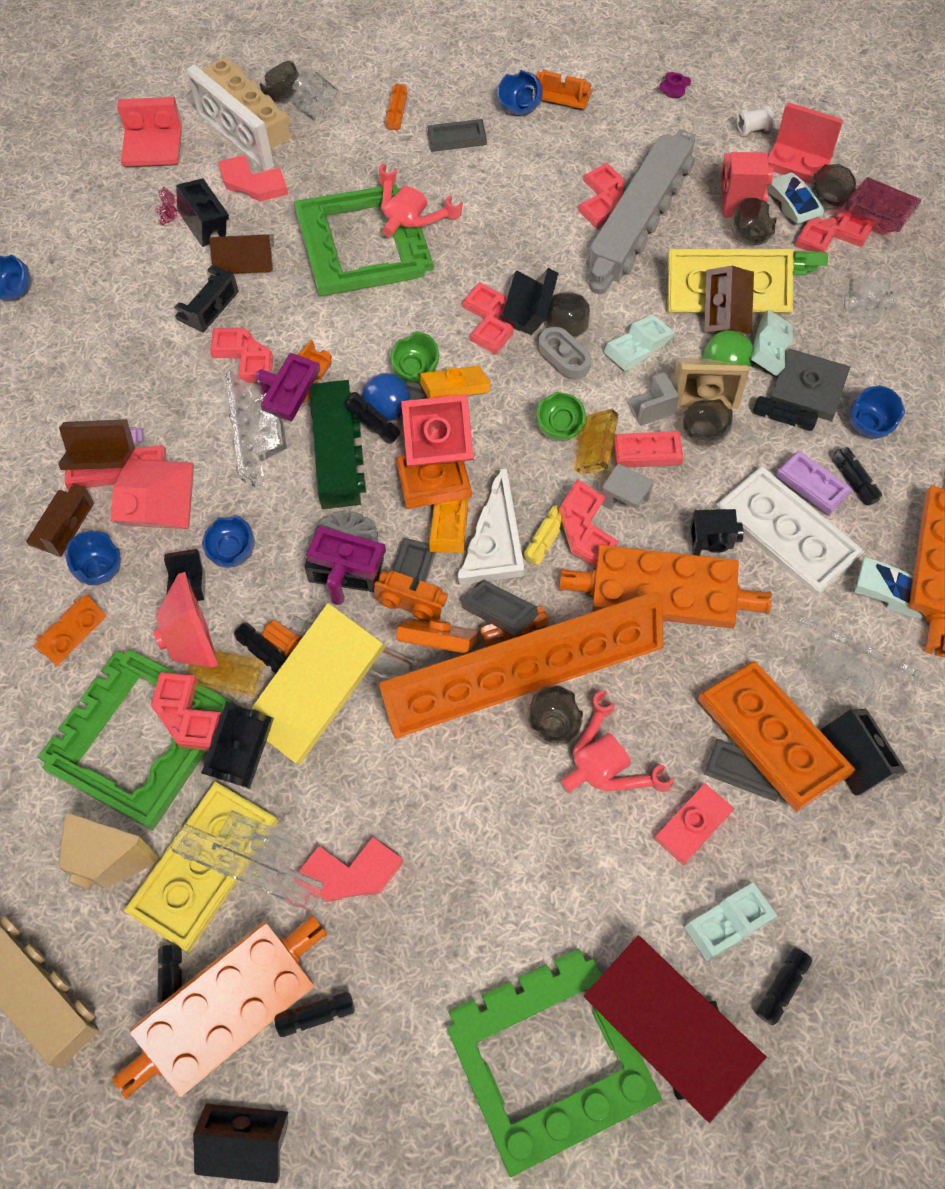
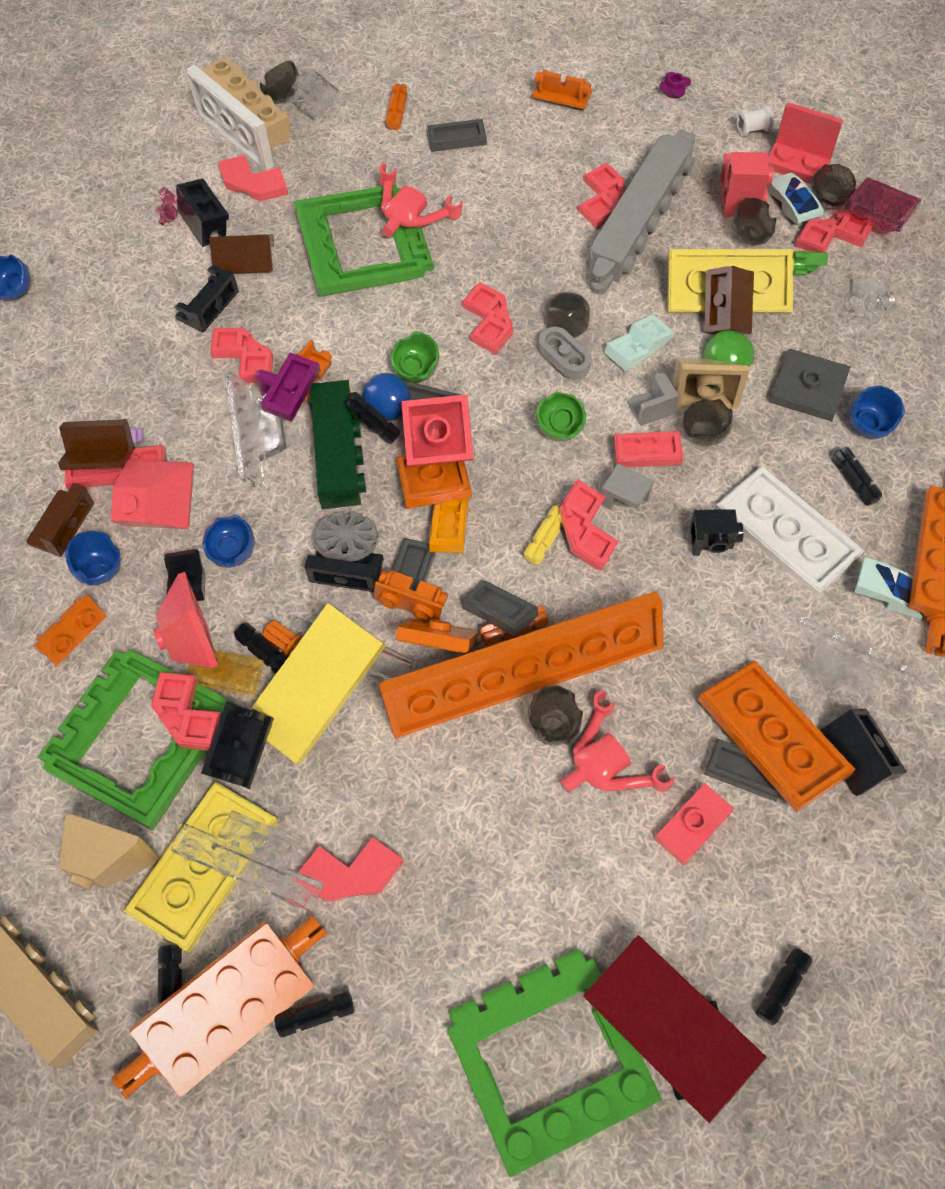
coral bracket [117,97,182,166] -> none
black panel [193,1103,288,1183] -> none
magenta plate [306,526,386,605] -> none
light orange plate [419,365,491,398] -> none
white wing [458,468,525,585] -> none
blue hair [497,70,543,116] -> none
black panel [500,267,559,335] -> none
orange plate [559,545,772,629] -> none
clear yellow plate [575,408,619,475] -> none
light aqua slope [684,882,777,962] -> none
light aqua slope [751,309,793,376] -> none
black axle [753,396,818,431] -> none
lavender plate [776,450,852,516] -> none

